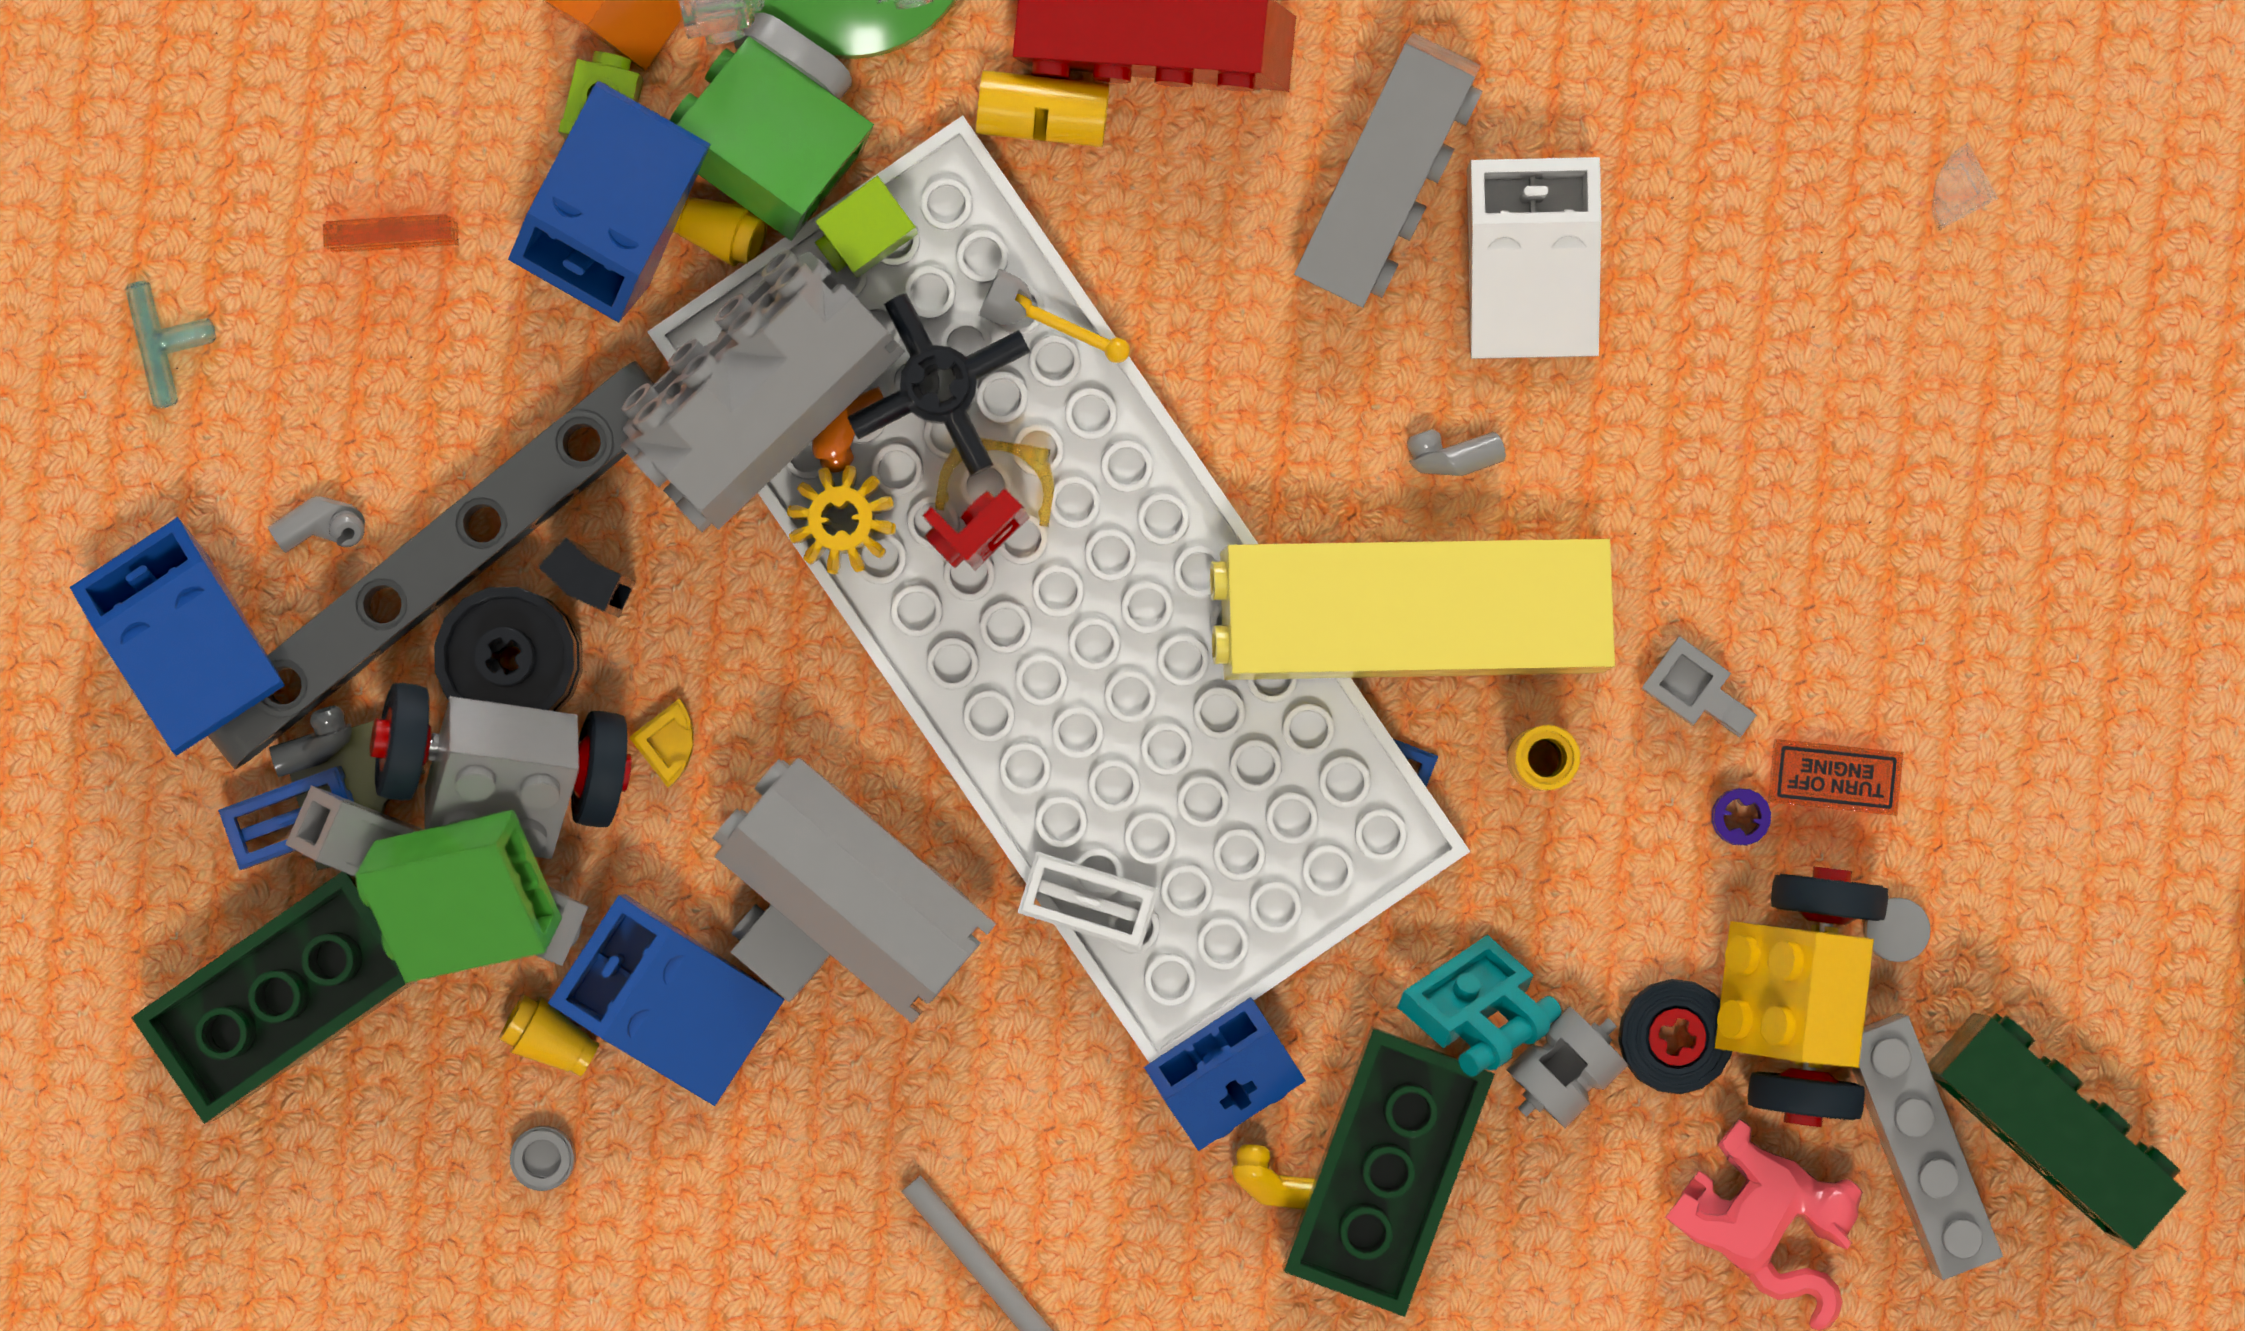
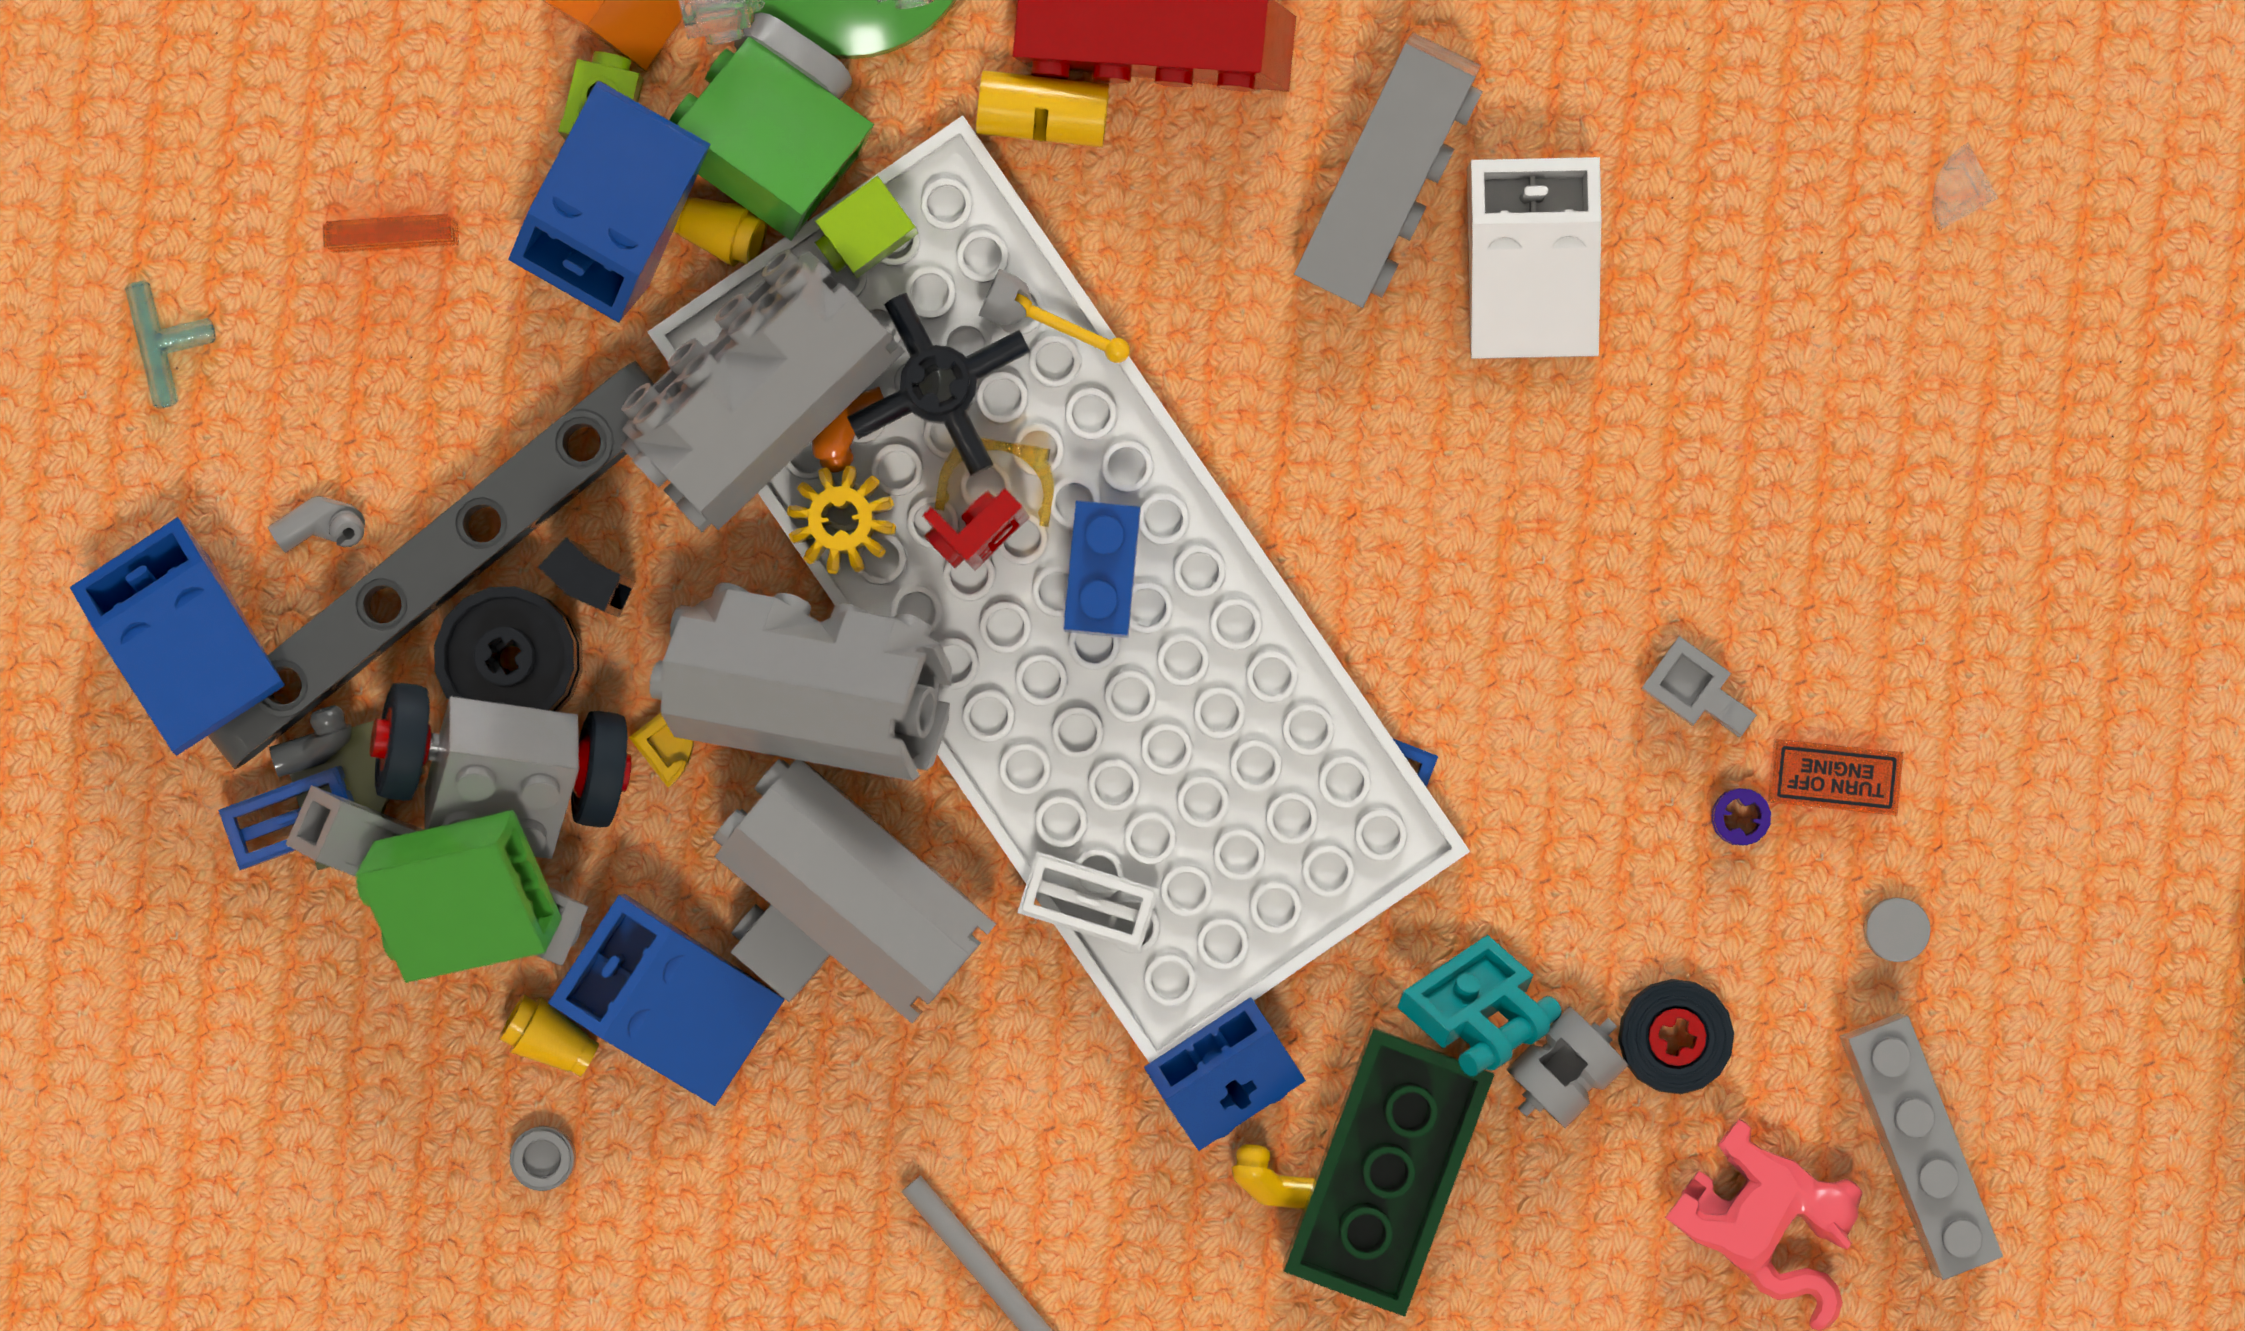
dark green brick [131,872,418,1124] -> none
light yellow brick [1210,539,1615,680] -> none
light grey arm [1407,429,1506,476] -> none
yellow pin [1507,725,1580,791] -> none
yellow brick [1715,866,1888,1127] -> none
dark green brick [1928,1013,2187,1250] -> none
none -> light grey brick [650,582,952,781]
none -> blue brick [1063,501,1141,638]

